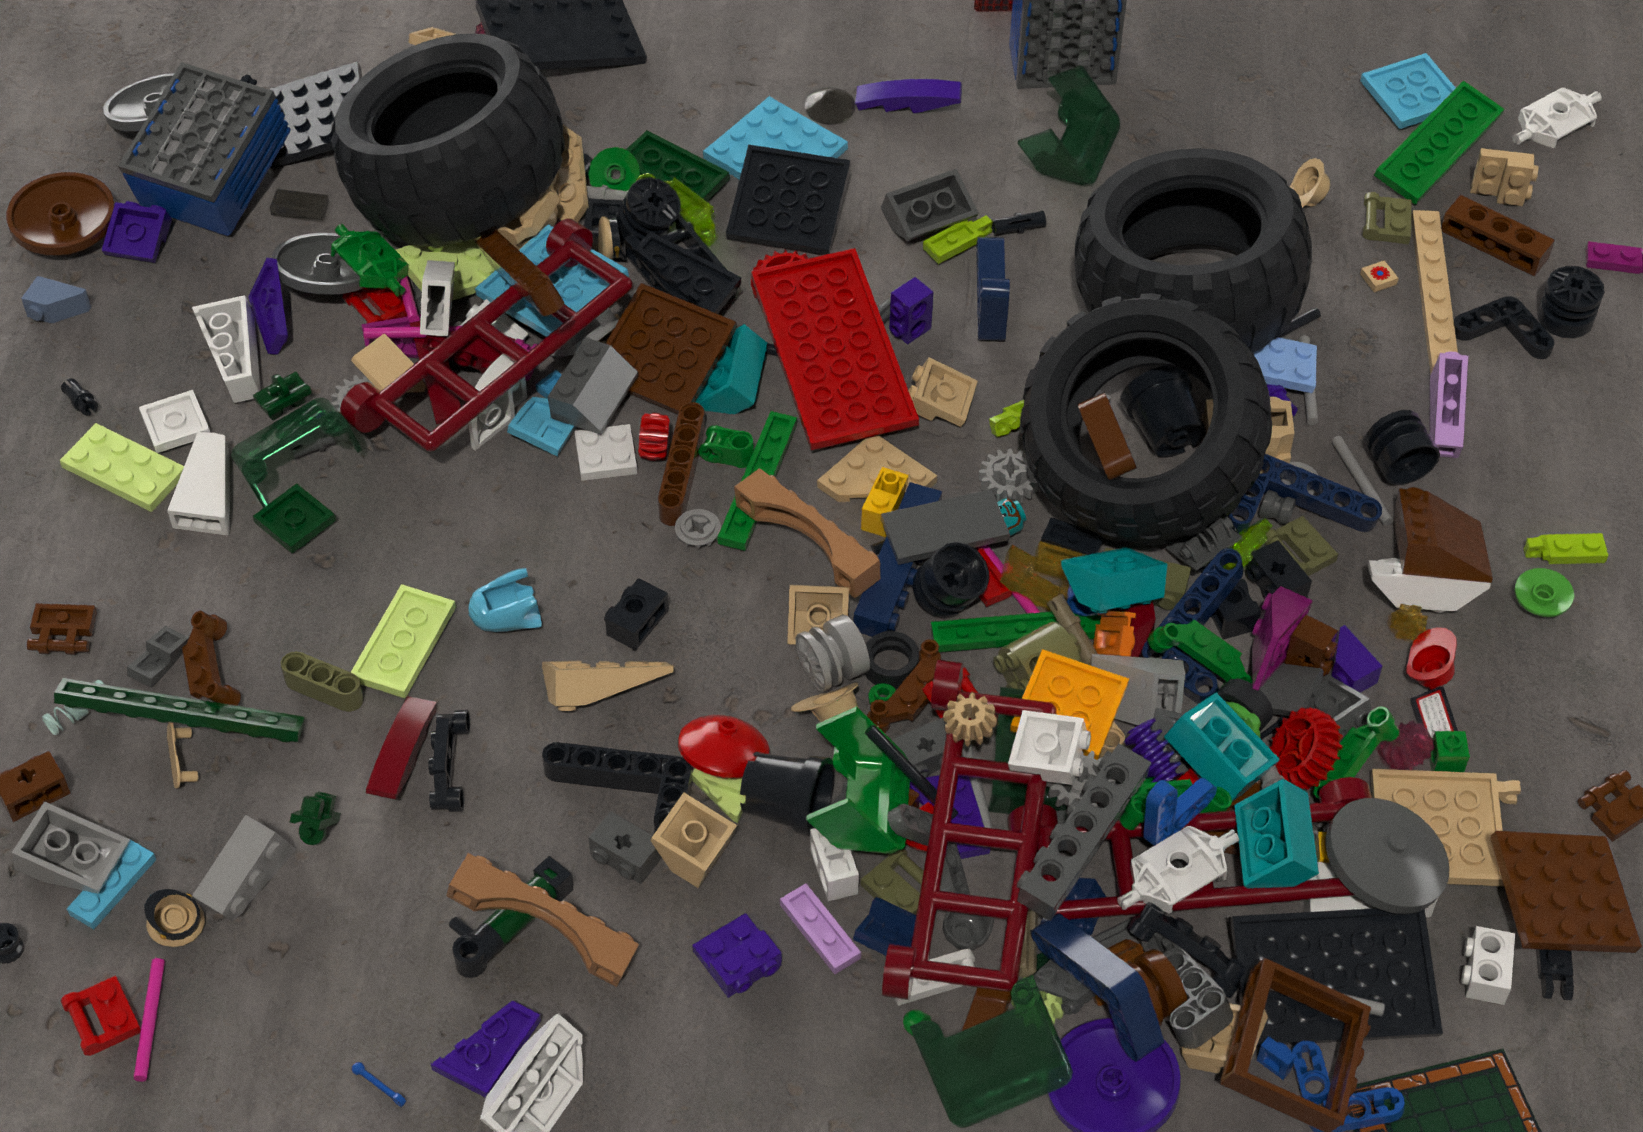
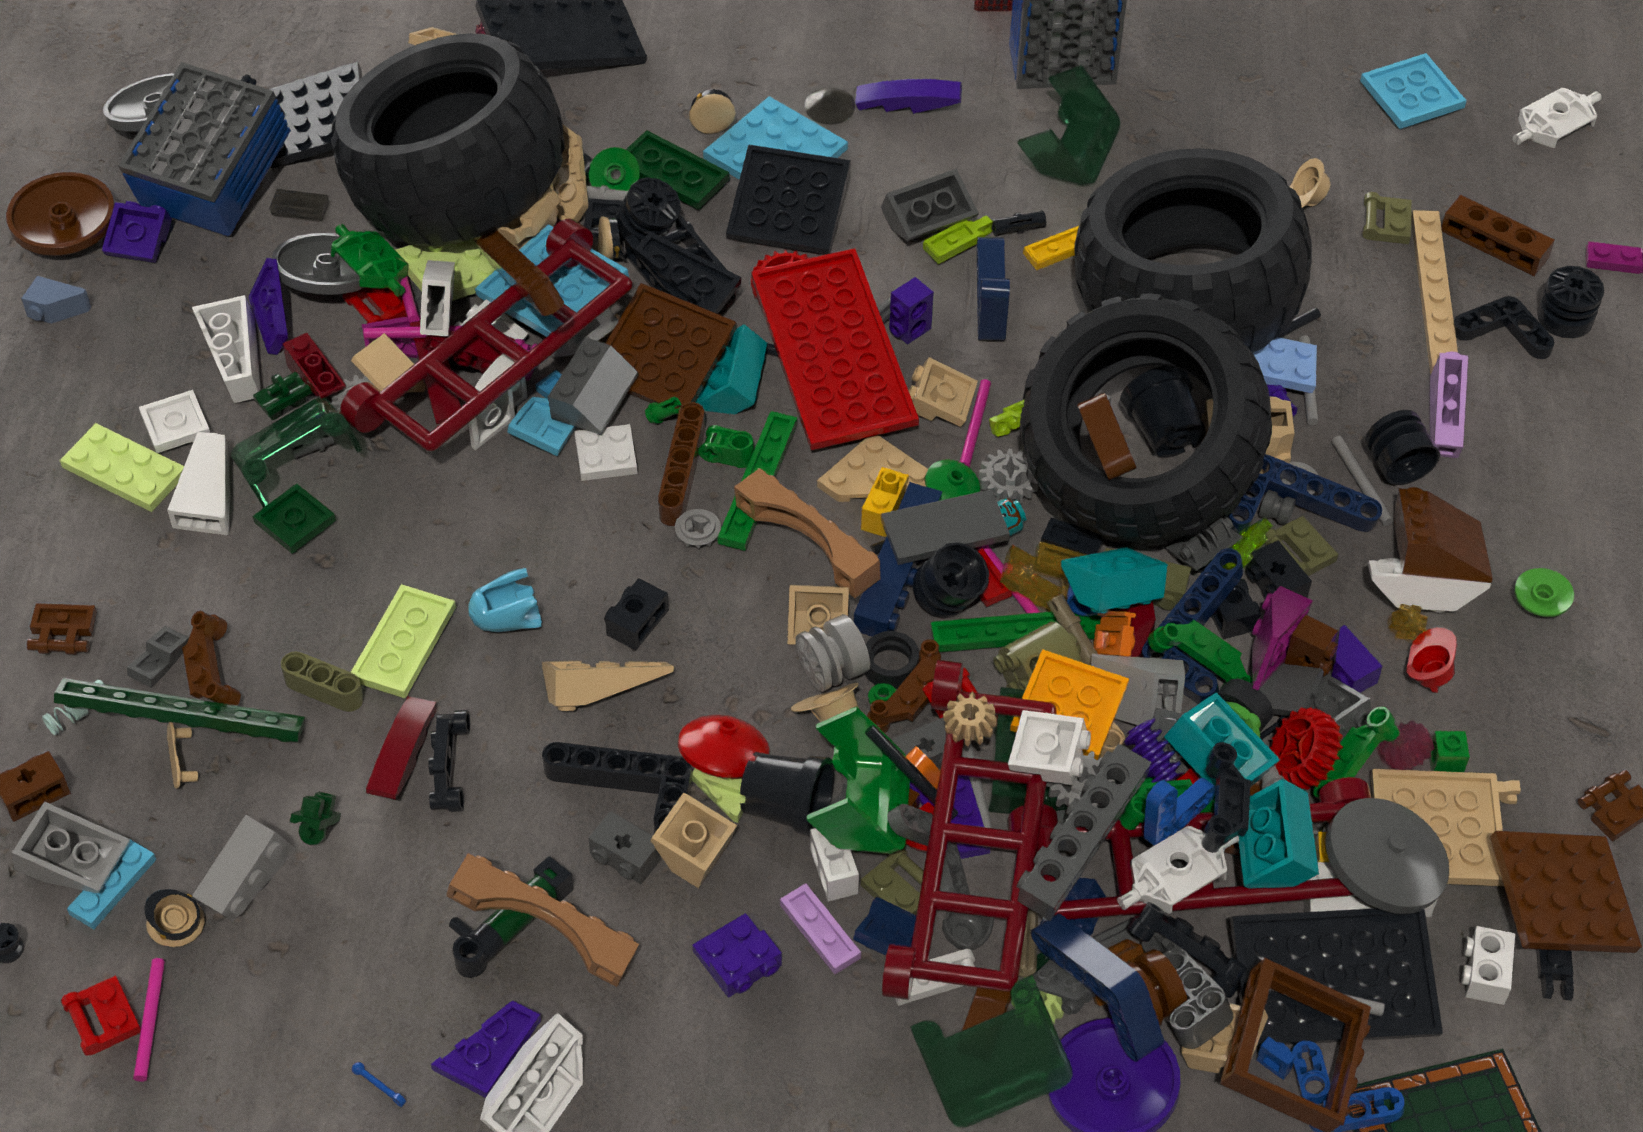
black pin [61,378,98,416] -> none
clear neon green plate [636,173,716,247] -> none
red gear [638,413,670,461] -> none
green hinge [903,1009,931,1039] -> none
tan tile [1360,260,1398,292] -> none
green plate [1374,80,1505,205] -> none
slope [1410,686,1458,750] -> none
tan plate [1471,148,1538,206] -> none
lime hinge [1523,533,1608,564] -> none
none -> dark red slope [282,332,346,399]
none -> green pin [645,397,681,424]
none -> tan piece [689,89,736,134]
none -> orange beam [905,746,940,789]
none -> green dish [925,459,980,500]
none -> dark pink bar [960,379,991,468]
none -> yellow tile [1023,226,1079,271]
none -> black plate [1201,742,1251,853]

